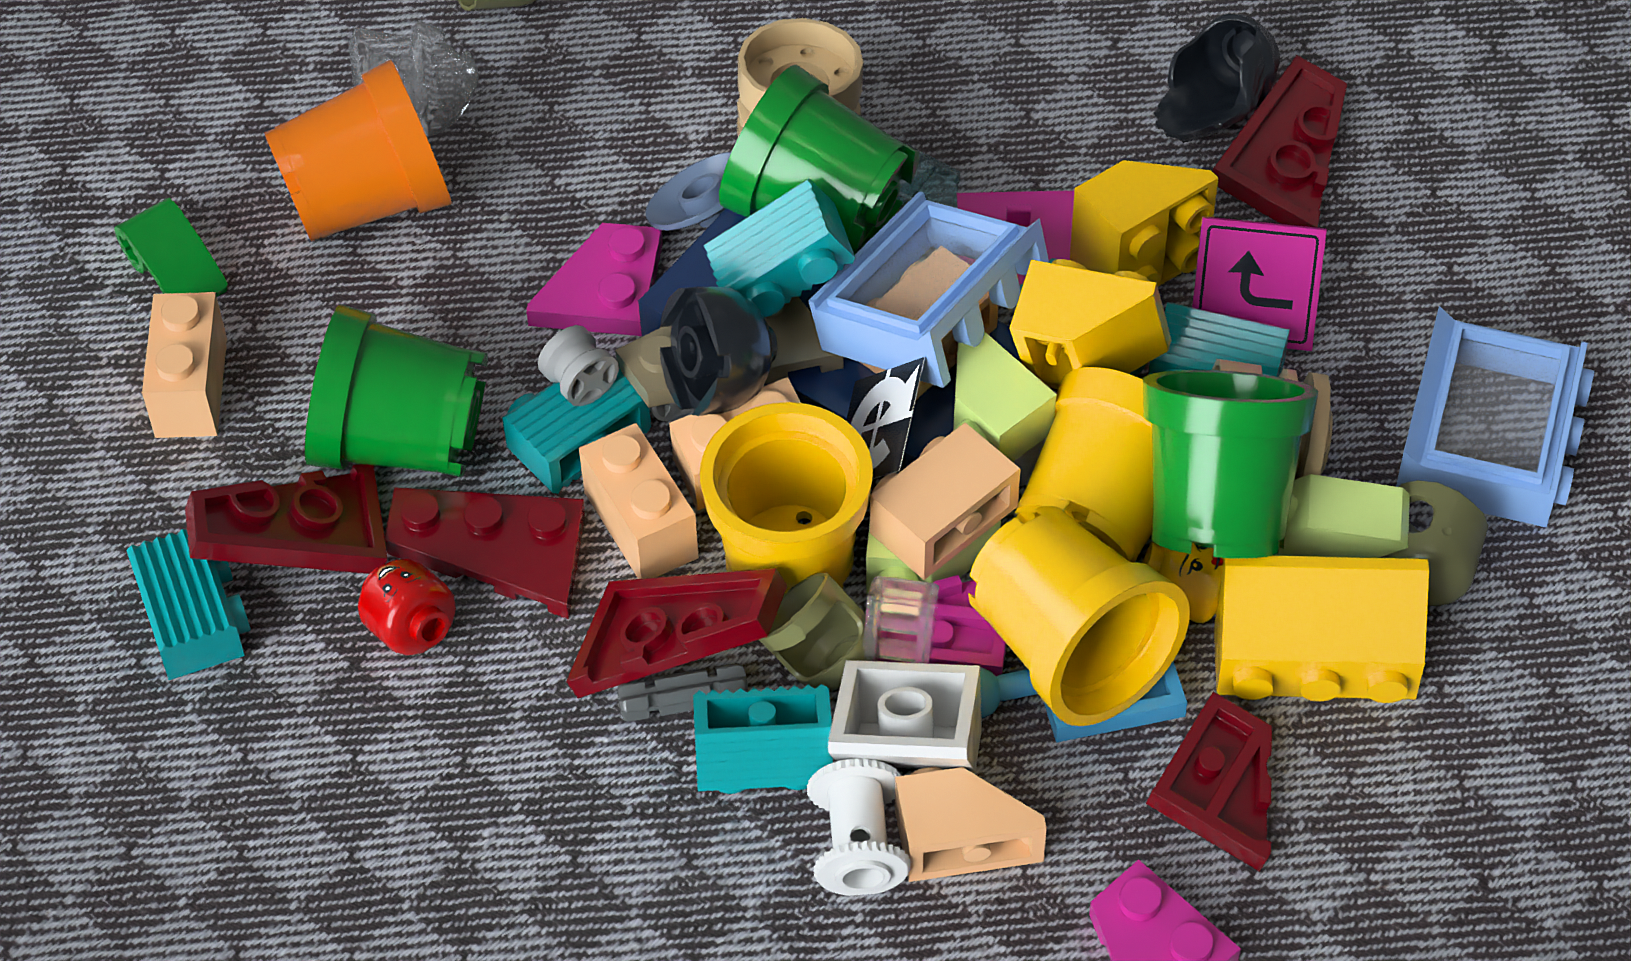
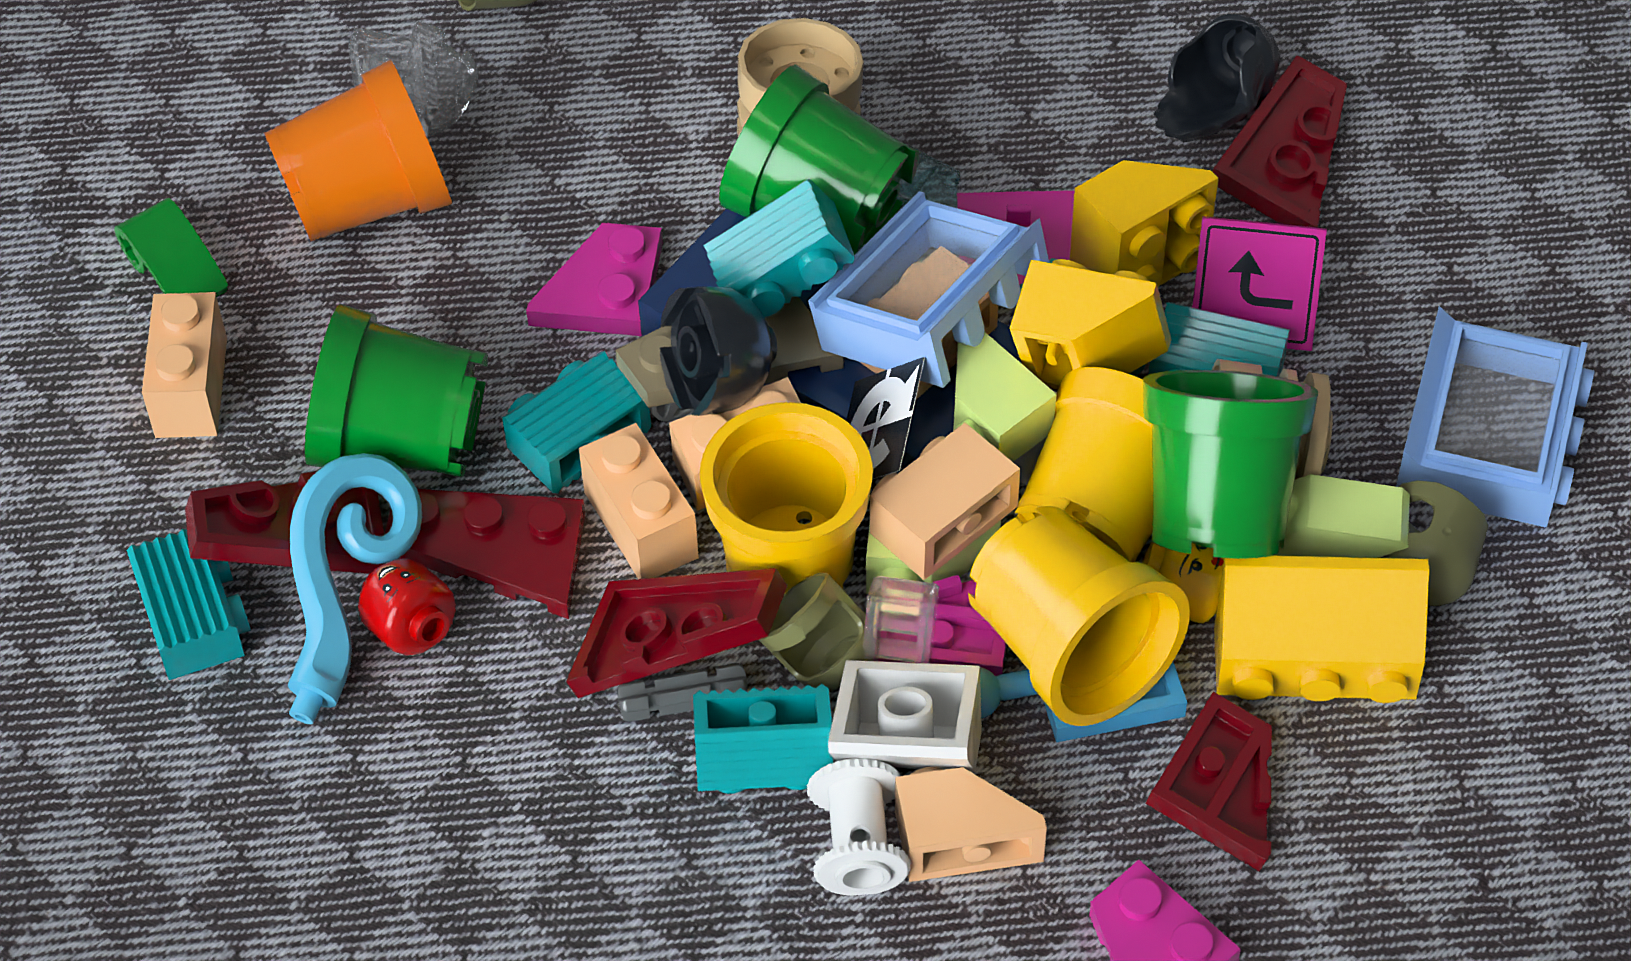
light grey wheel [538,325,619,406] -> none
sand blue dish [645,152,731,231] -> none
none -> medium azure plant [287,453,422,724]

